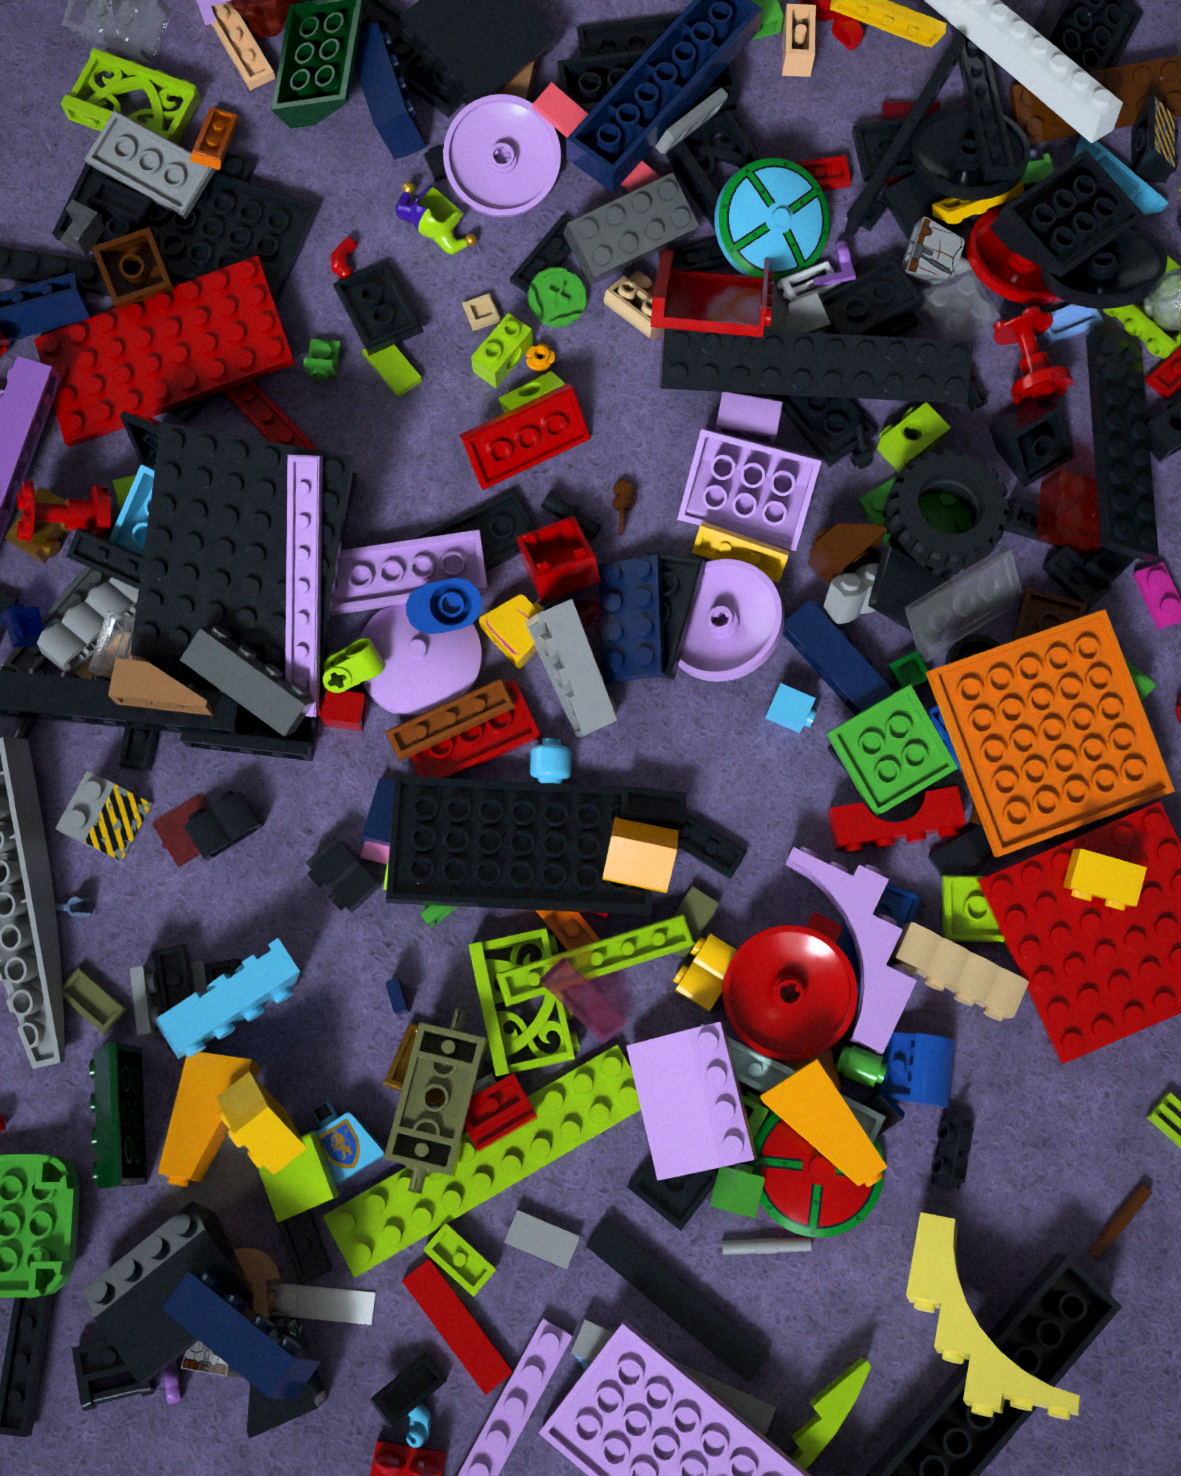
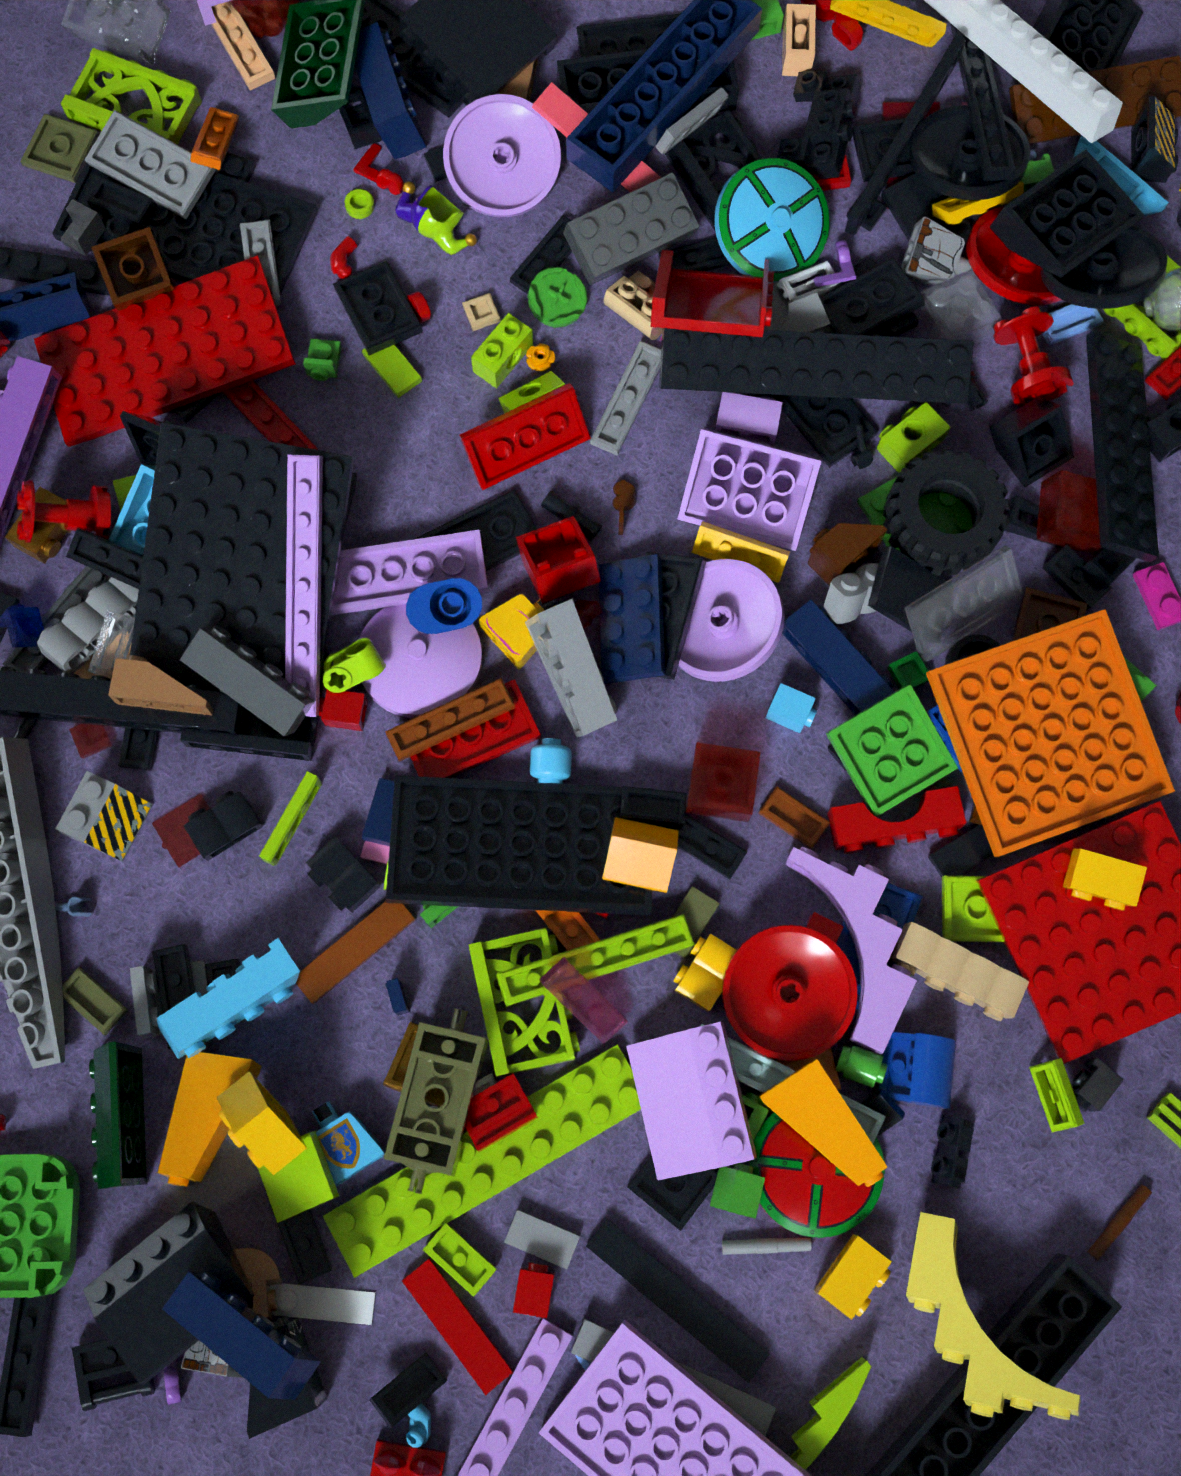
none -> olive tile [20,113,99,183]
none -> clear red tile [69,724,112,759]
none -> light grey tile [240,220,282,306]
none -> lime tile [259,771,322,866]
none -> dark orange tile [296,901,416,1004]
none -> black slope [339,88,381,149]
none -> lime tile [344,189,375,219]
none -> red piece [353,143,404,195]
none -> red tile [407,291,431,323]
none -> red brick [513,1262,555,1318]
none -> light grey tile [590,341,661,456]
none -> clear red brick [686,742,761,822]
none -> dark orange tile [759,786,830,850]
none -> black bracket [777,69,861,179]
none -> yellow brick [814,1234,892,1320]
none -> lime tile [1029,1058,1085,1132]
none -> black brick [1071,1057,1124,1112]

